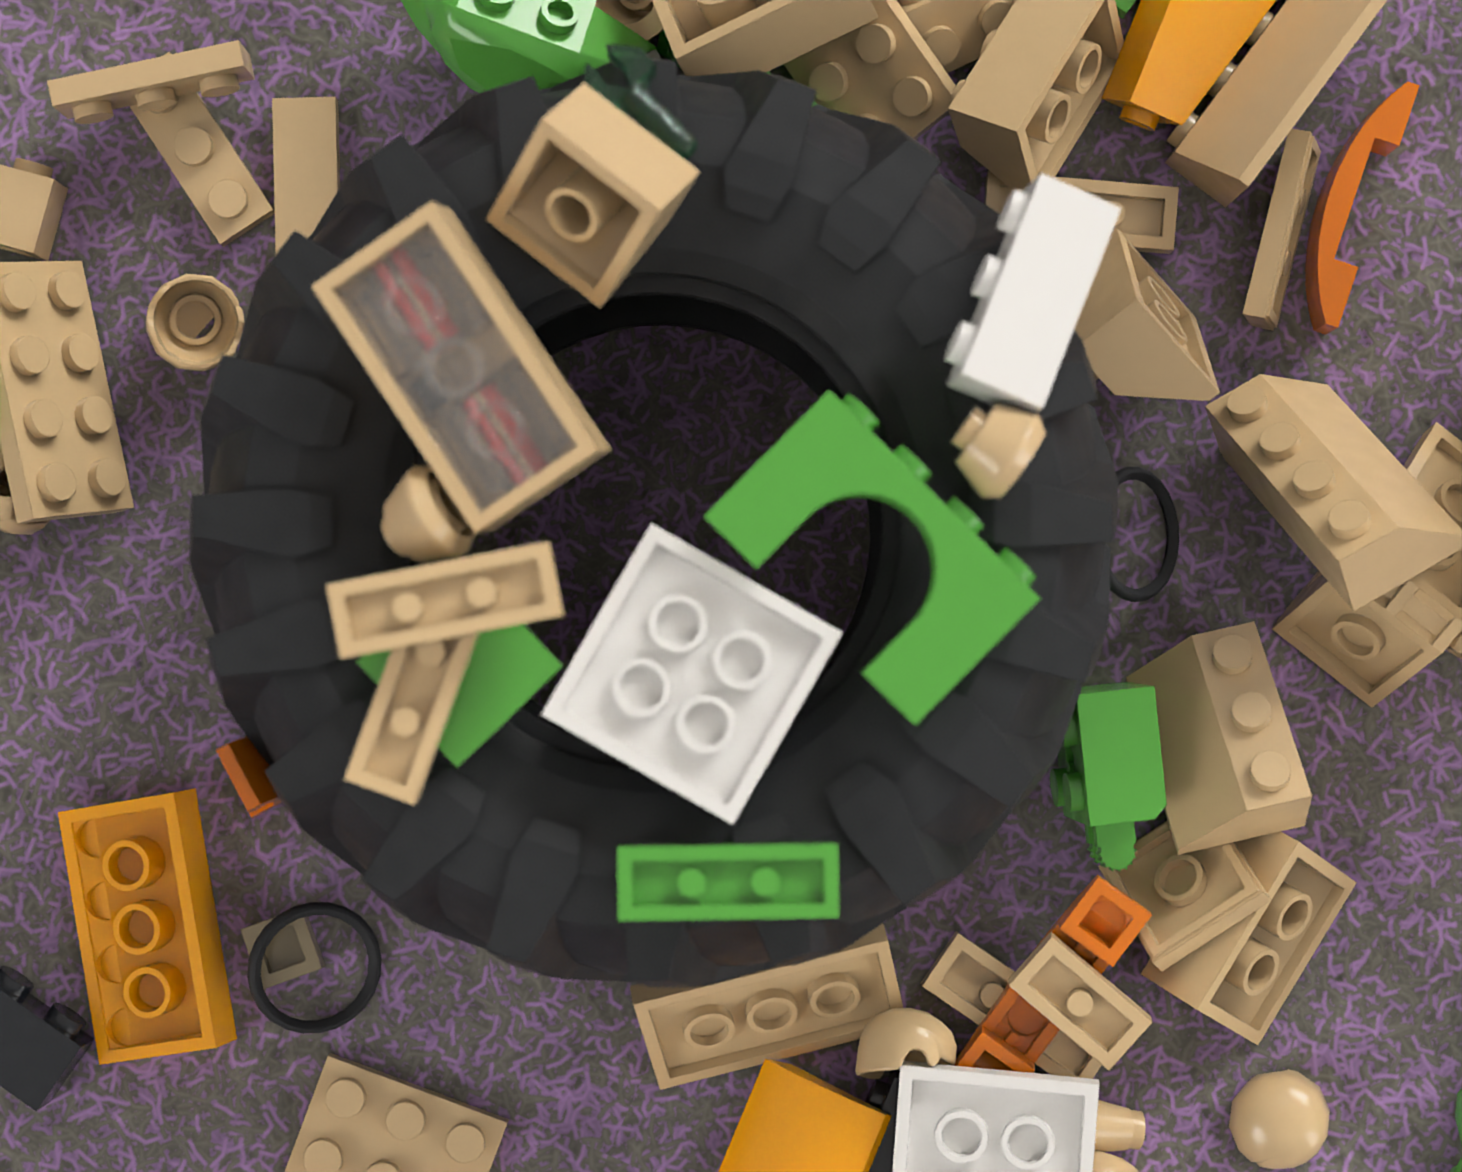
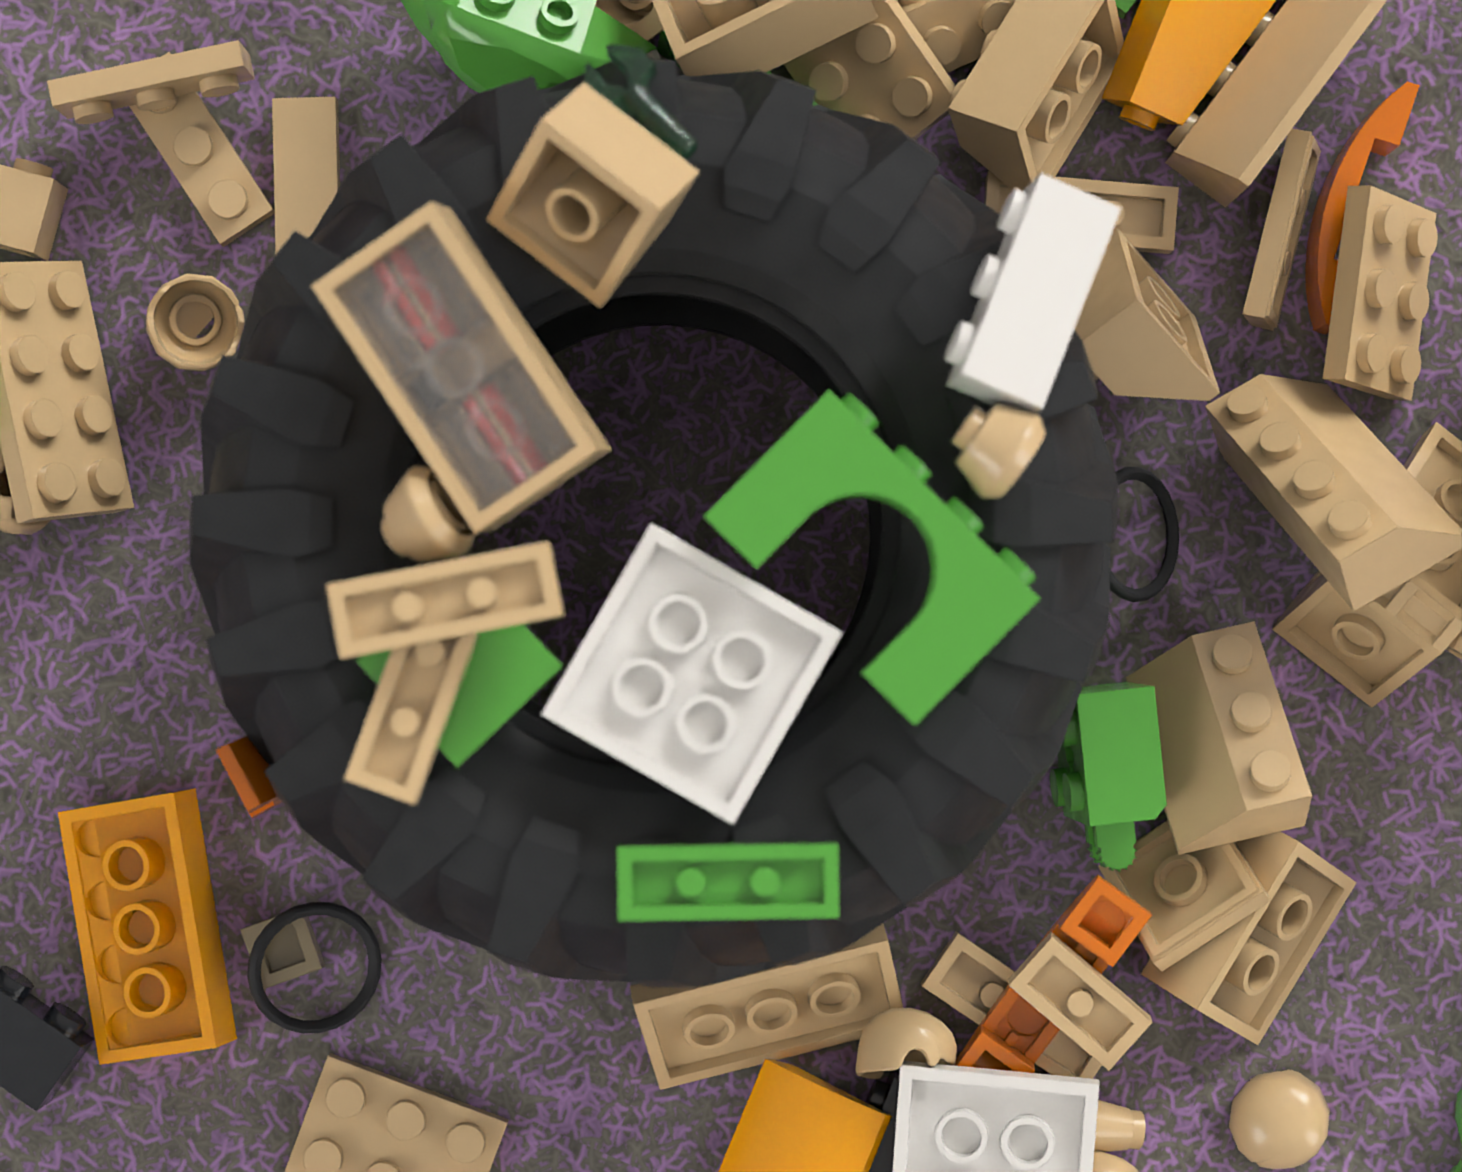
none -> tan plate [1323,185,1438,401]

